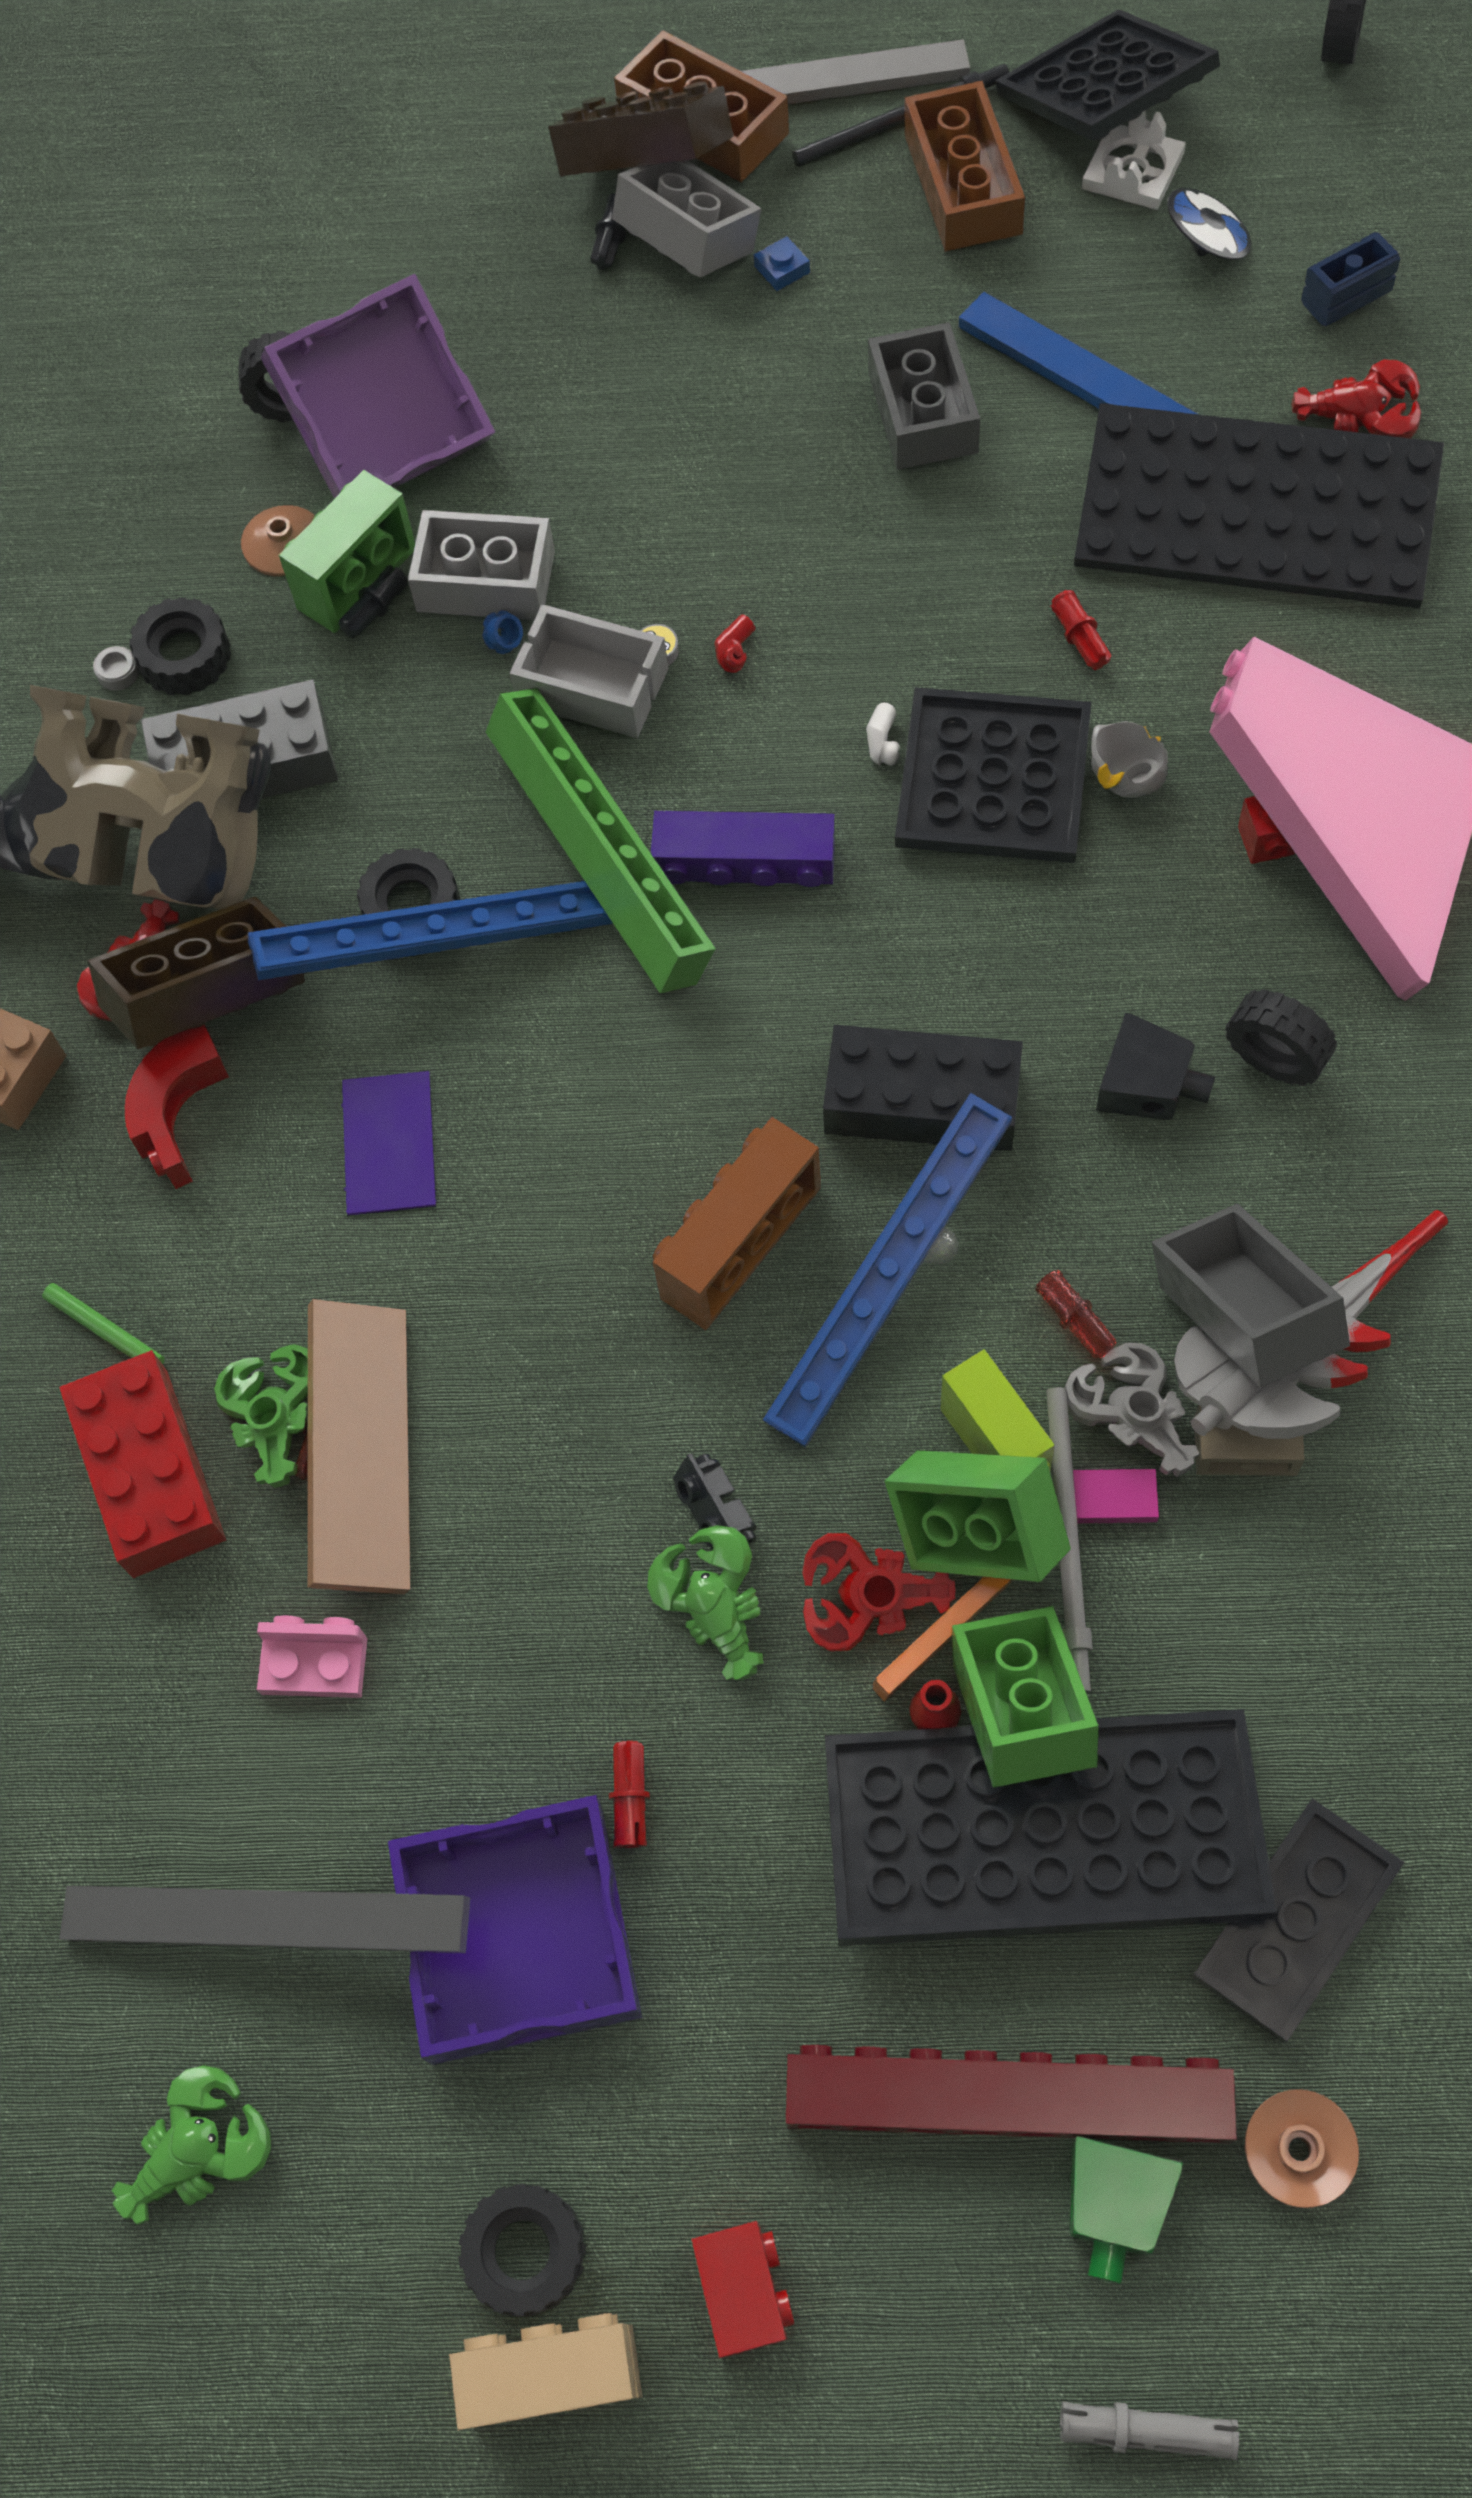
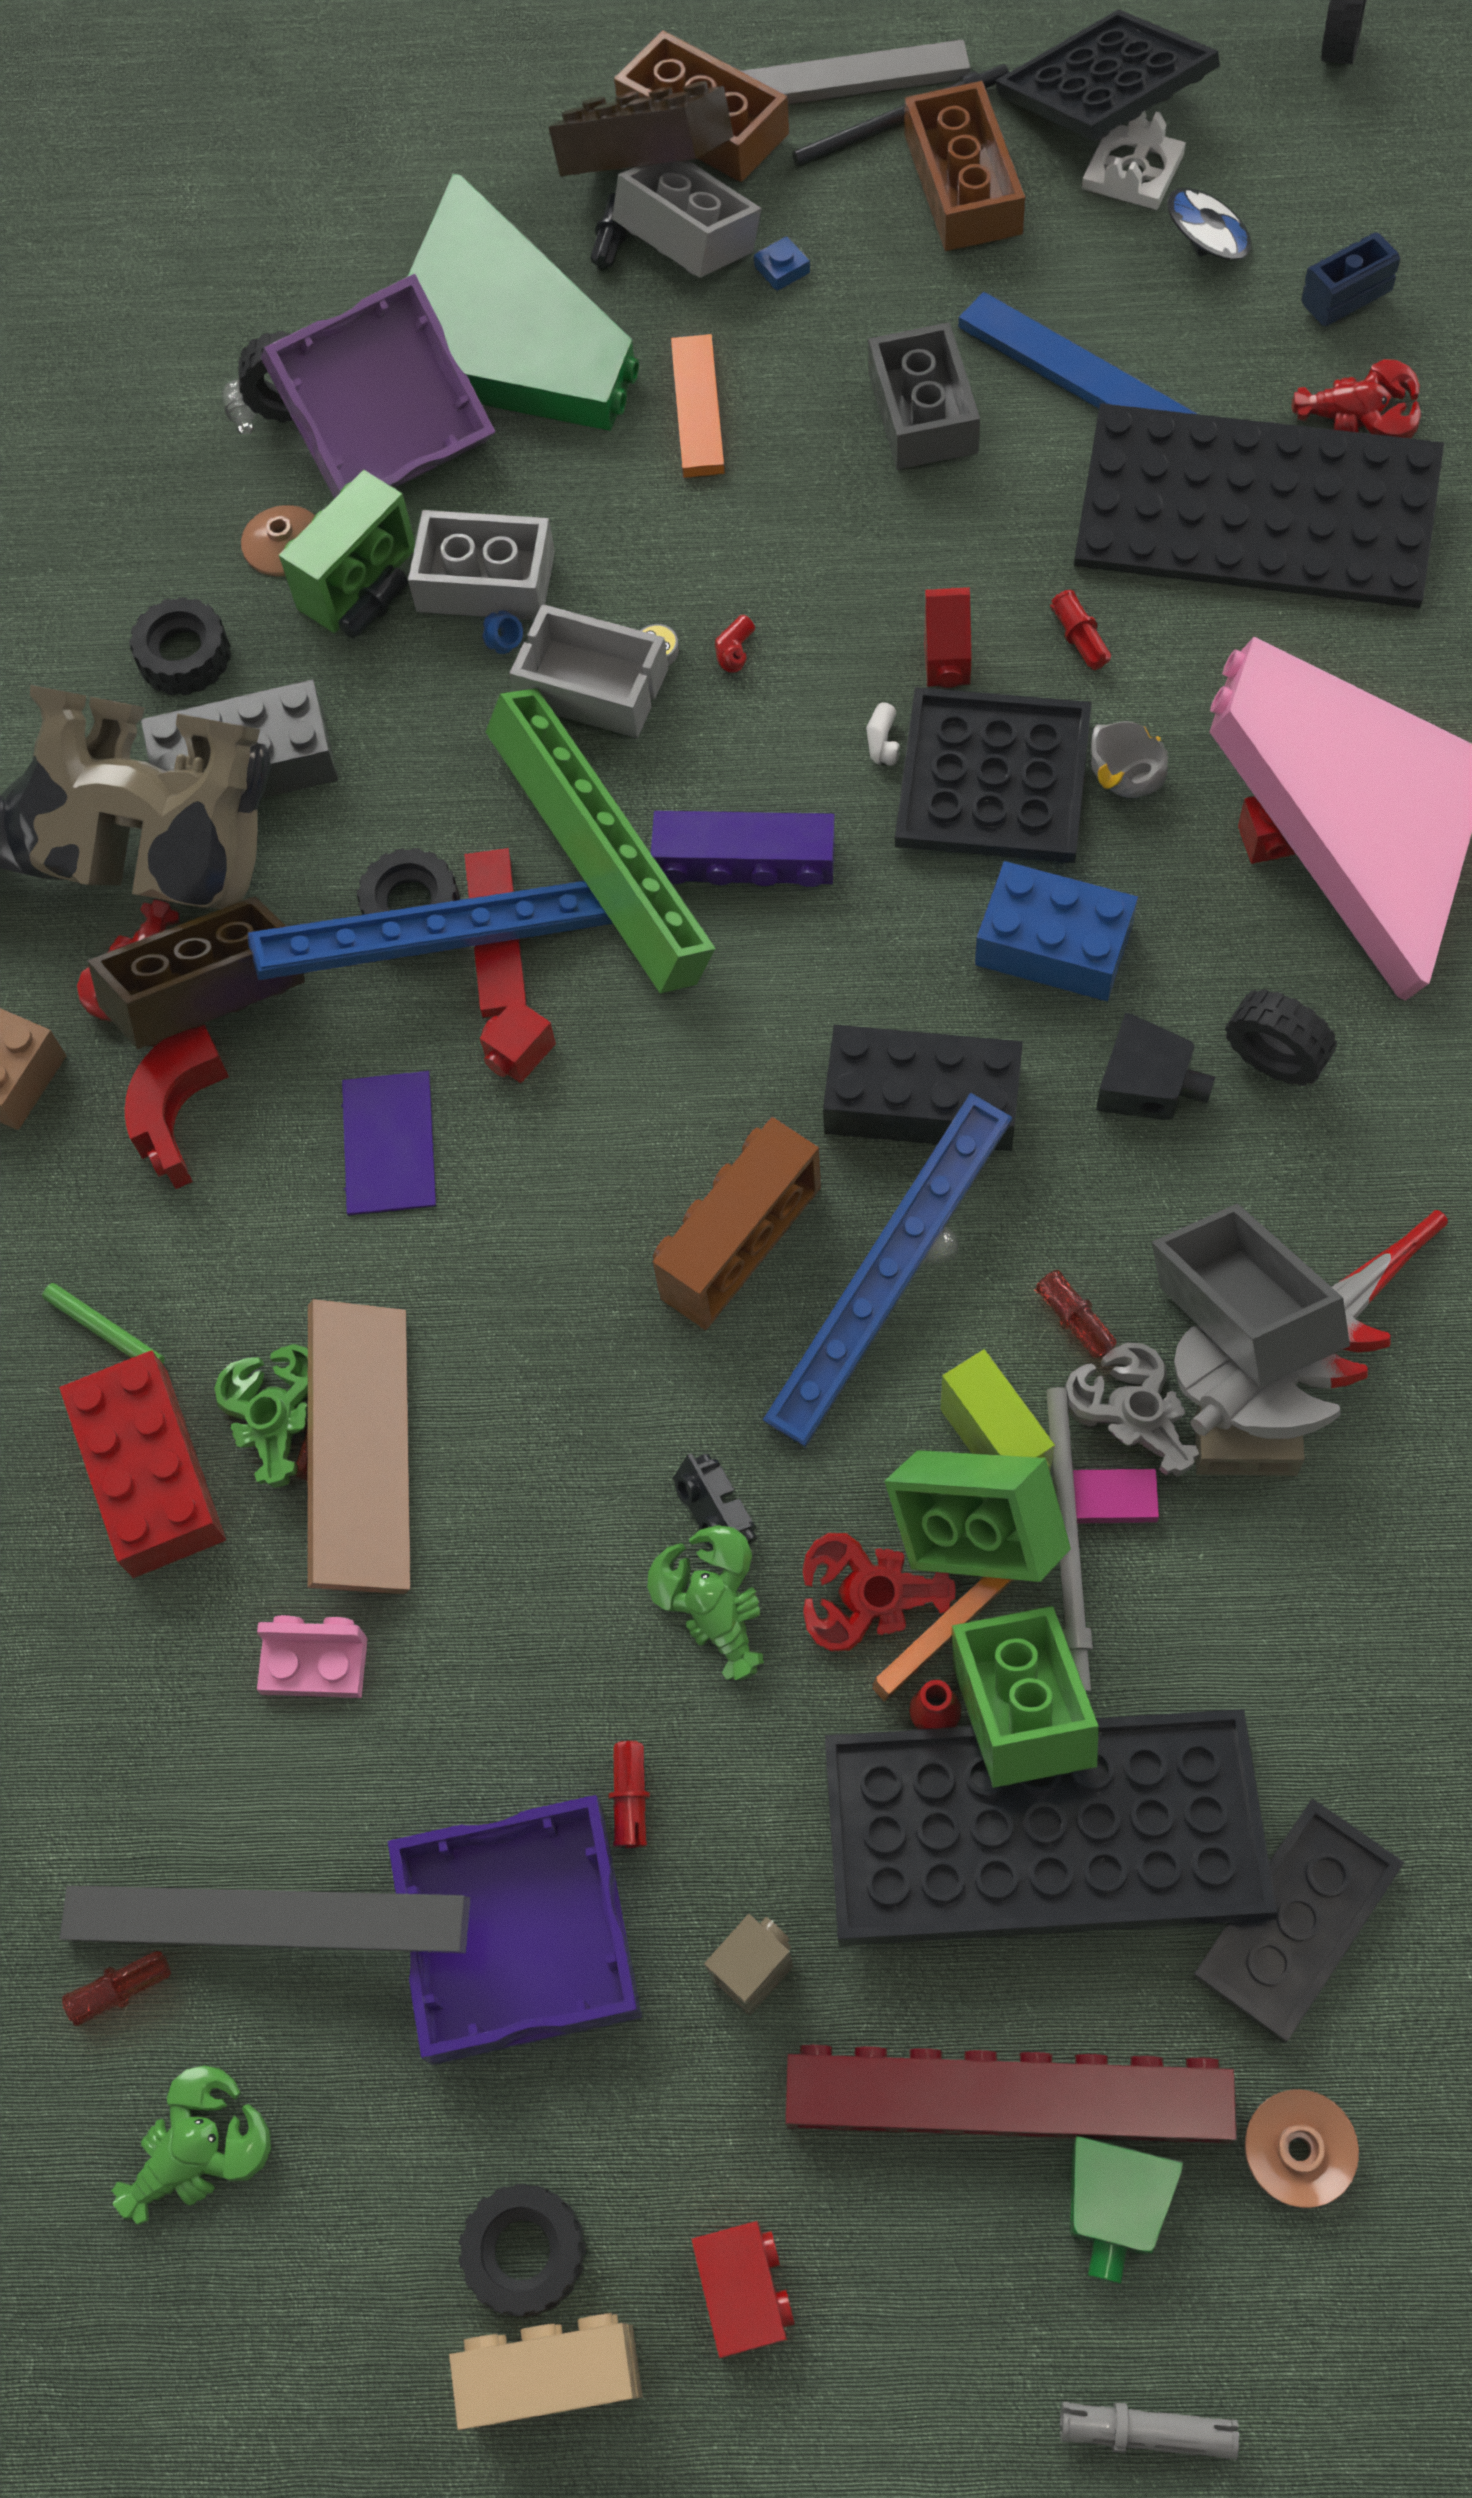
light grey tile [93,646,139,691] -> none
none -> clear red axle [62,1951,171,2027]
none -> clear cylinder [222,379,257,435]
none -> slope [407,174,639,431]
none -> red tile [464,848,527,1018]
none -> red brick [479,998,556,1083]
none -> orange tile [671,334,725,478]
none -> dark tan brick [704,1914,793,2016]
none -> red slope [924,587,972,688]
none -> blue brick [975,861,1138,1002]

